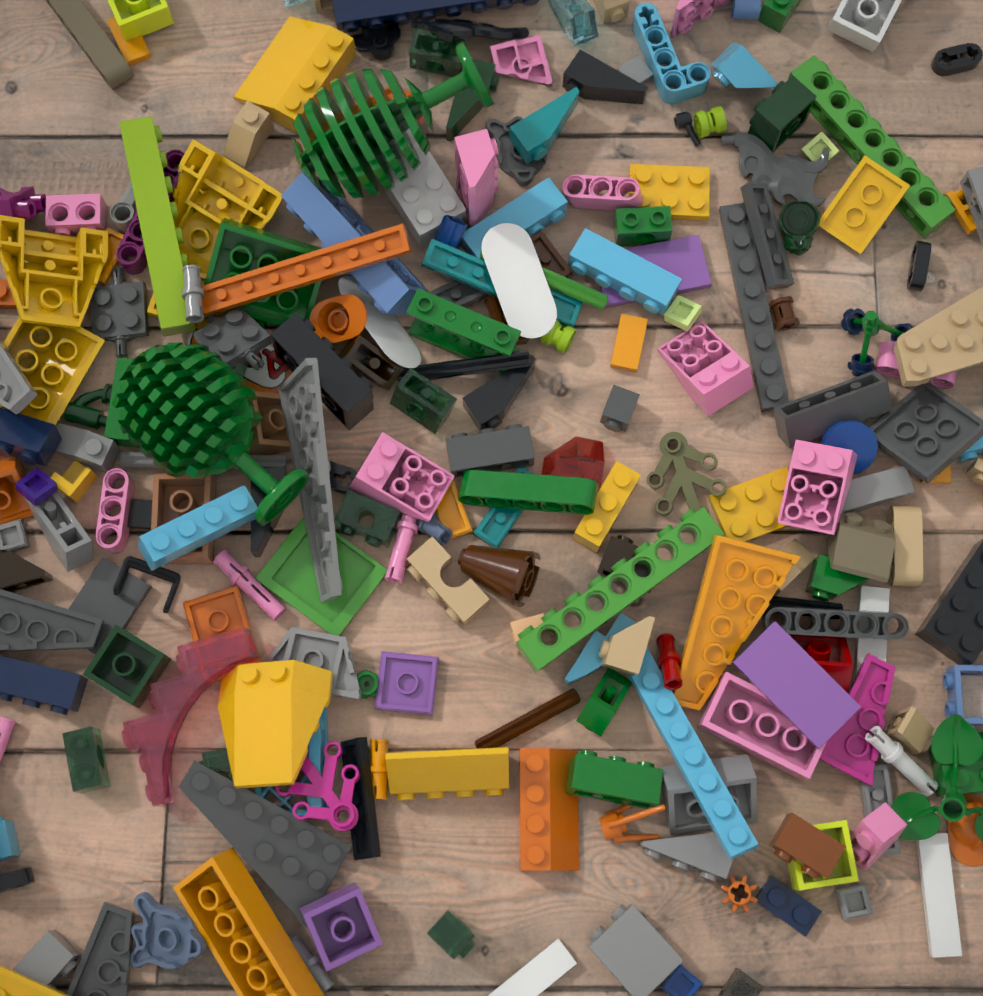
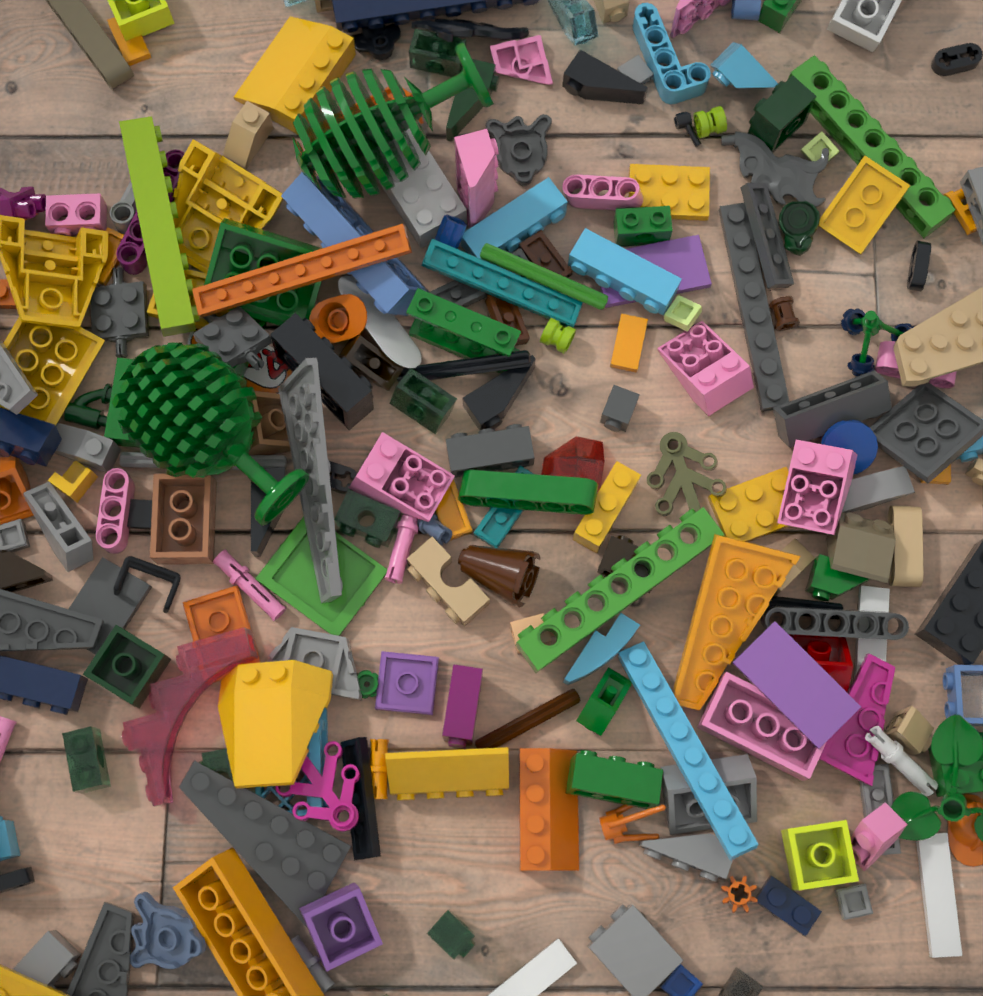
dark purple plate [15,468,58,507] -> none
medium azure brick [138,485,257,571] -> none
light grey pin [182,265,205,323] -> none
white sticker [481,223,557,338] -> none
teal slope [509,87,579,164] -> none
tan slope [598,616,655,676] -> none
red pin [656,633,683,690] -> none
dark orange brick [769,813,846,881] -> none
none -> magenta brick [442,664,483,749]

